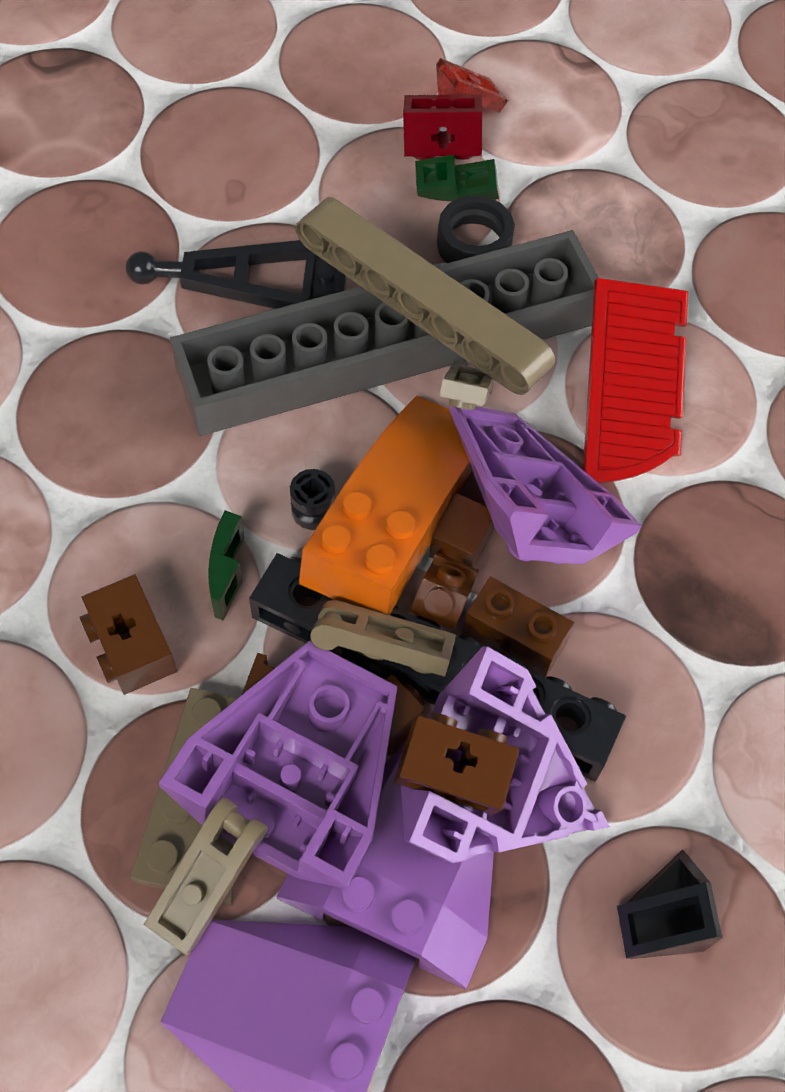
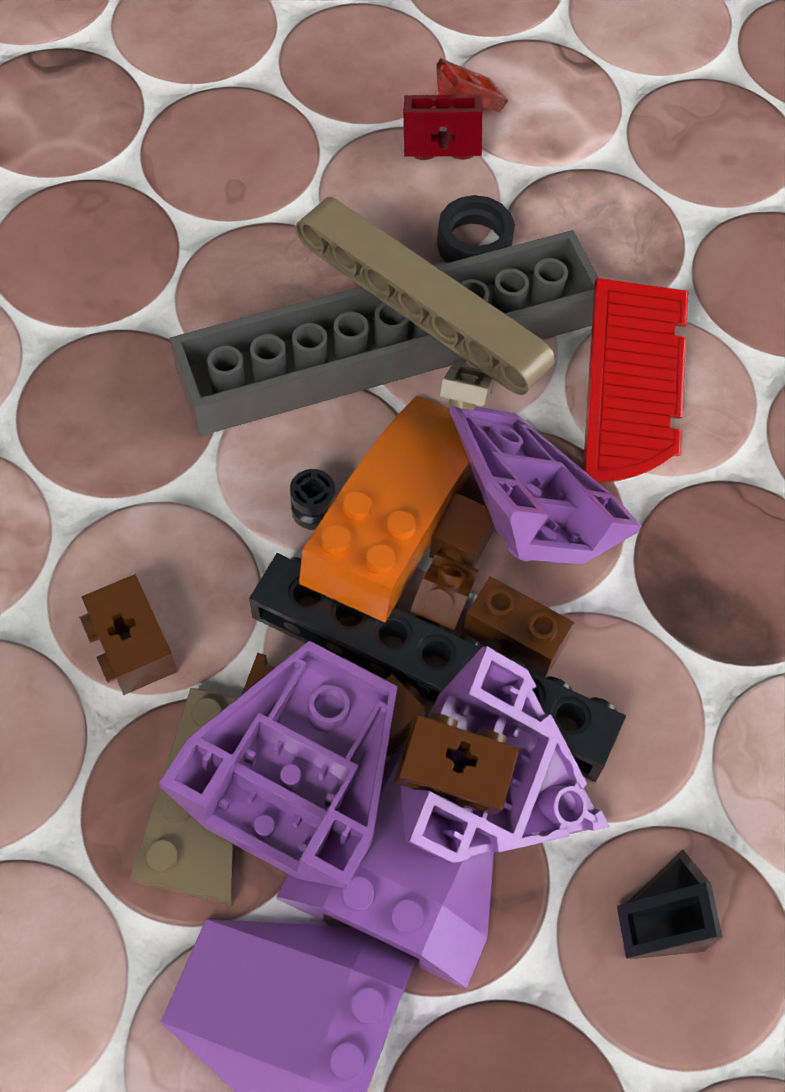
black plate [126,240,347,309] -> none
dark tan plate [143,797,268,955] -> none
dark green slope [208,510,245,620] -> none
dark tan plate [311,600,456,677] -> none
dark green slope [415,154,499,202] -> none

